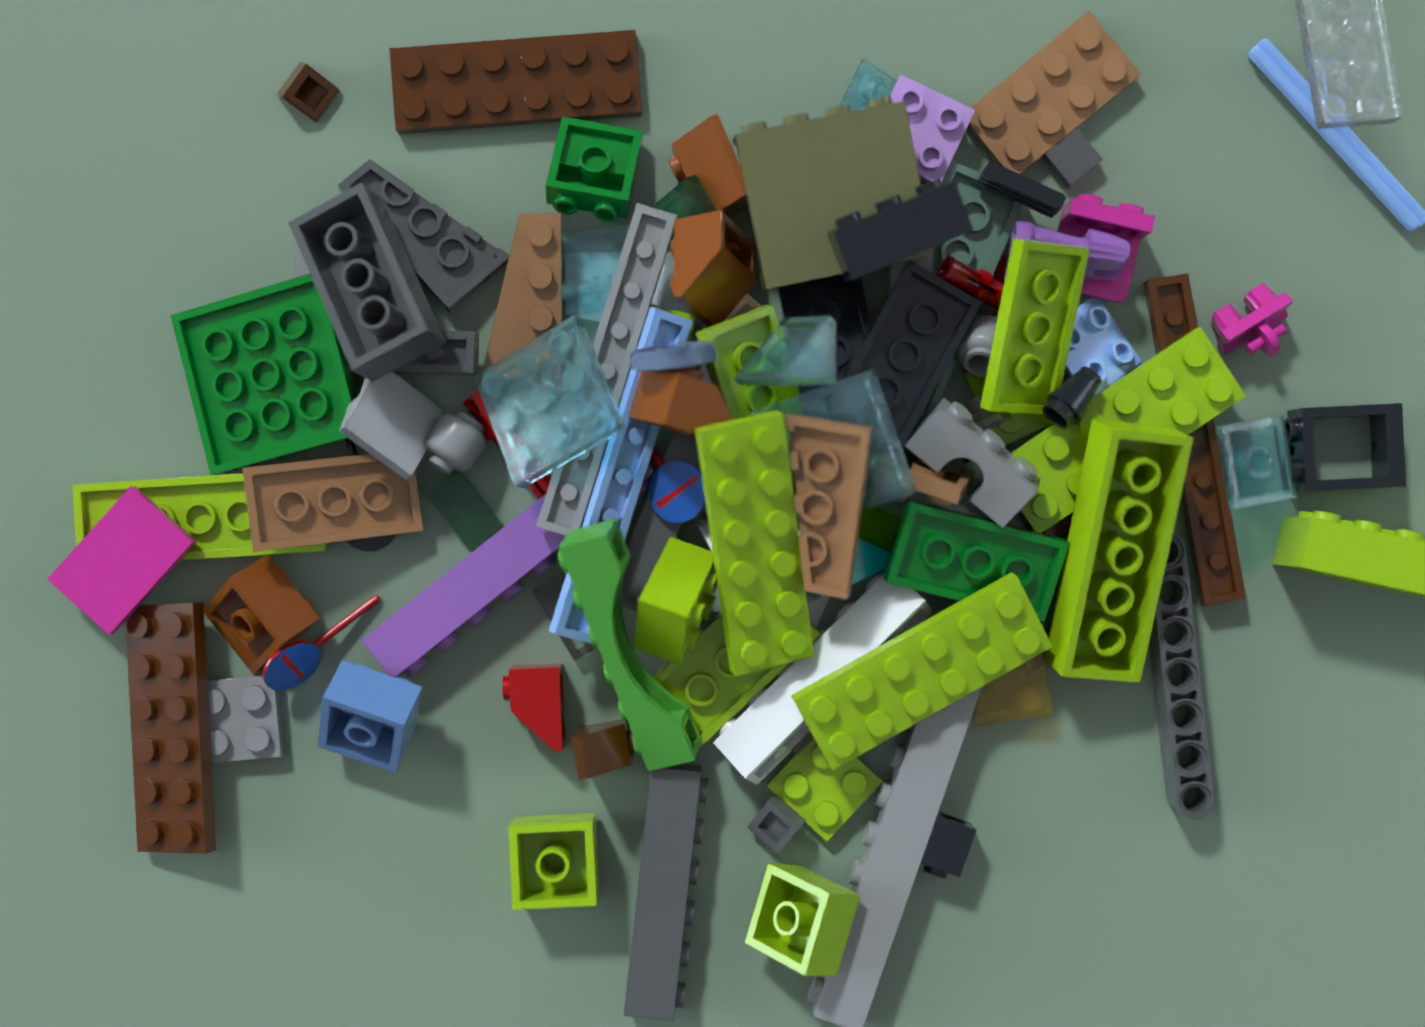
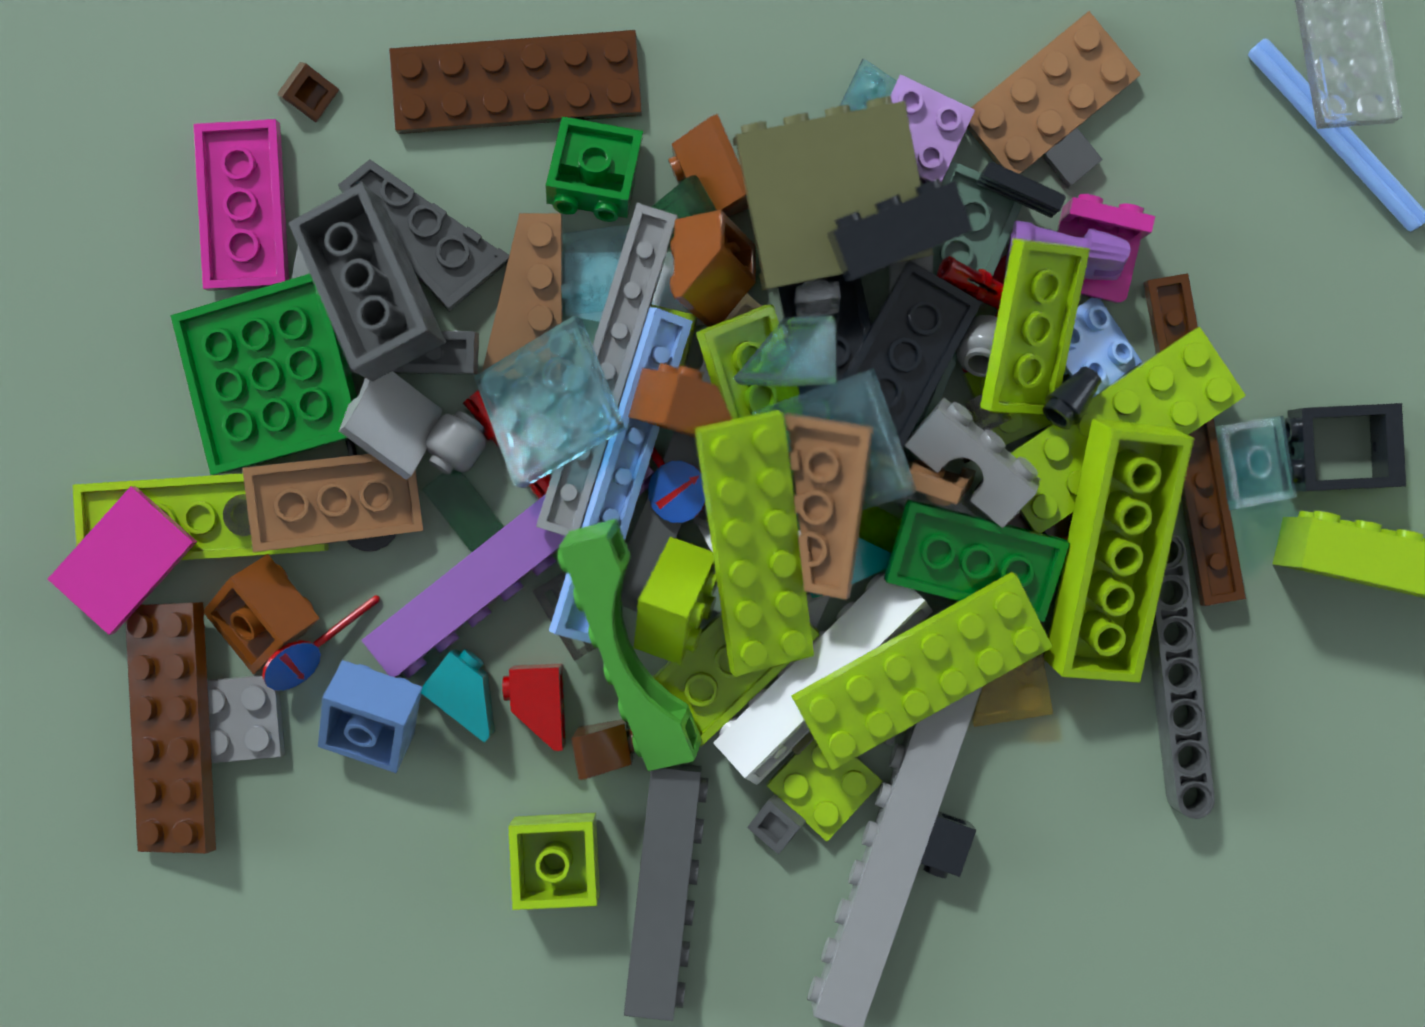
sand blue tile [630,341,718,370] -> none
lime brick [745,863,861,976] -> none
dark pink hips [1211,283,1293,356] -> none
none -> dark pink plate [193,119,289,291]
none -> clear smoke tile [223,494,251,536]
none -> teal slope [421,649,495,743]
none -> clear plate [795,279,841,318]

